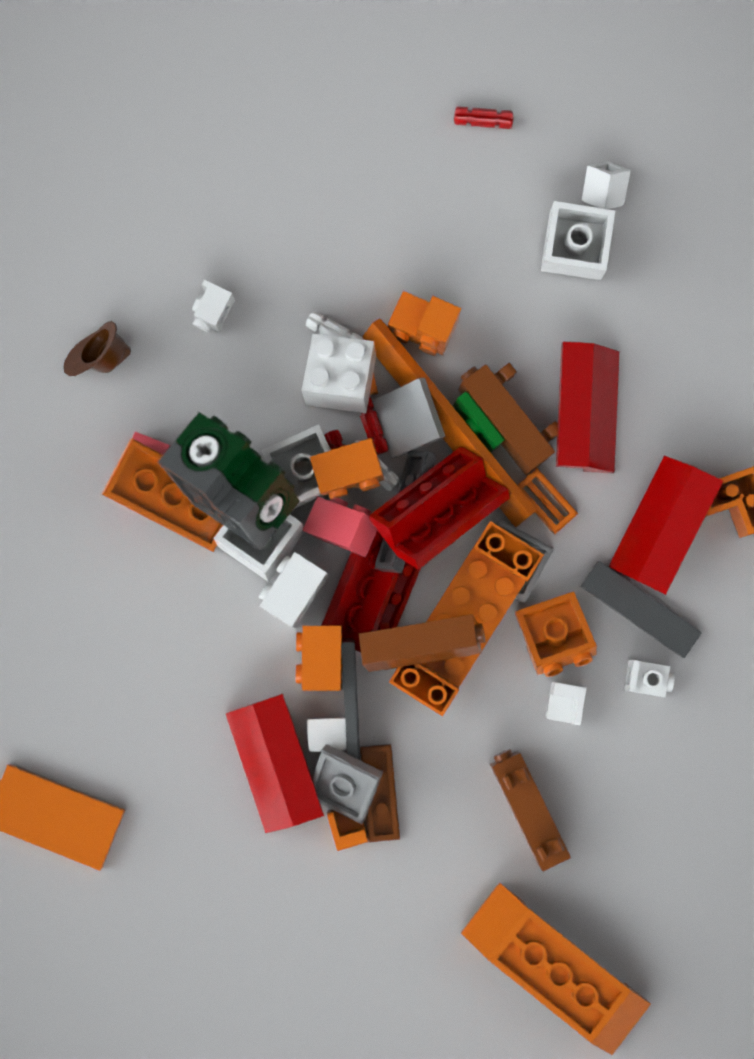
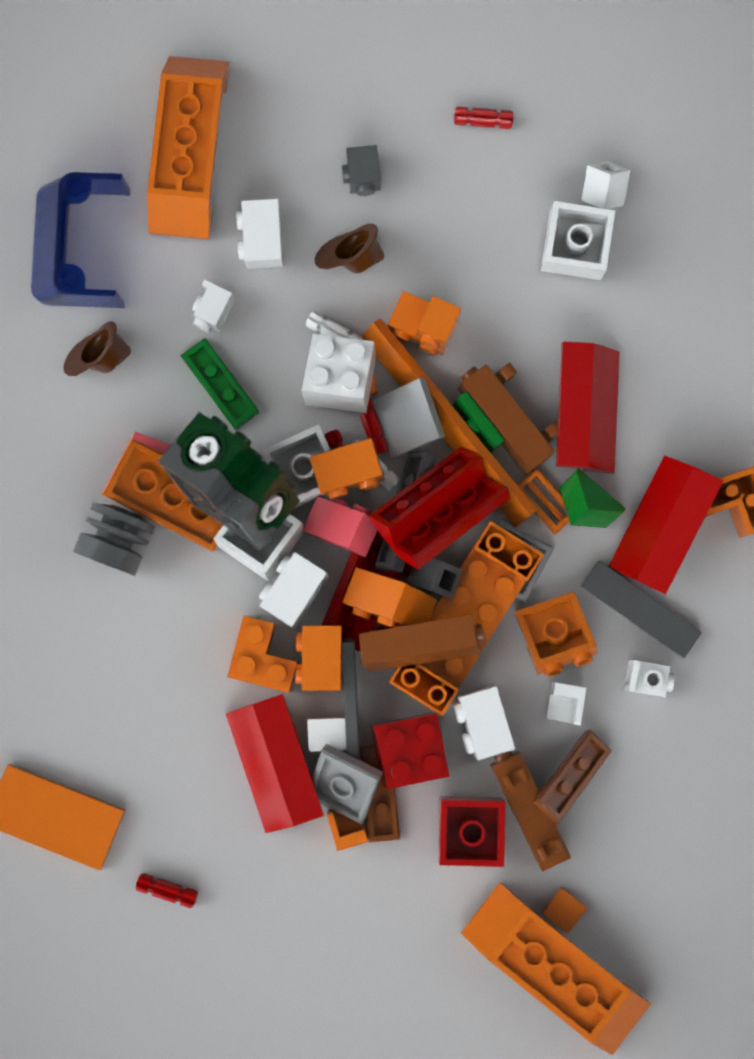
none -> clear blue windscreen [31,172,130,308]
none -> dark grey wheel [73,502,155,576]
none -> red axle [136,873,198,908]
none -> orange slope [147,56,230,240]
none -> green tile [180,338,260,431]
none -> orange brick [227,615,299,693]
none -> white brick [236,199,283,269]
none -> reddish brown piece [314,223,384,273]
none -> dark grey brick [342,145,381,196]
none -> orange brick [342,567,437,628]
none -> red brick [370,712,450,790]
none -> dark grey brick [406,559,463,600]
none -> red brick [438,796,505,867]
none -> white brick [452,685,515,760]
none -> dark orange tile [532,730,612,824]
none -> orange tile [542,887,587,933]
none -> green slope [559,468,626,528]

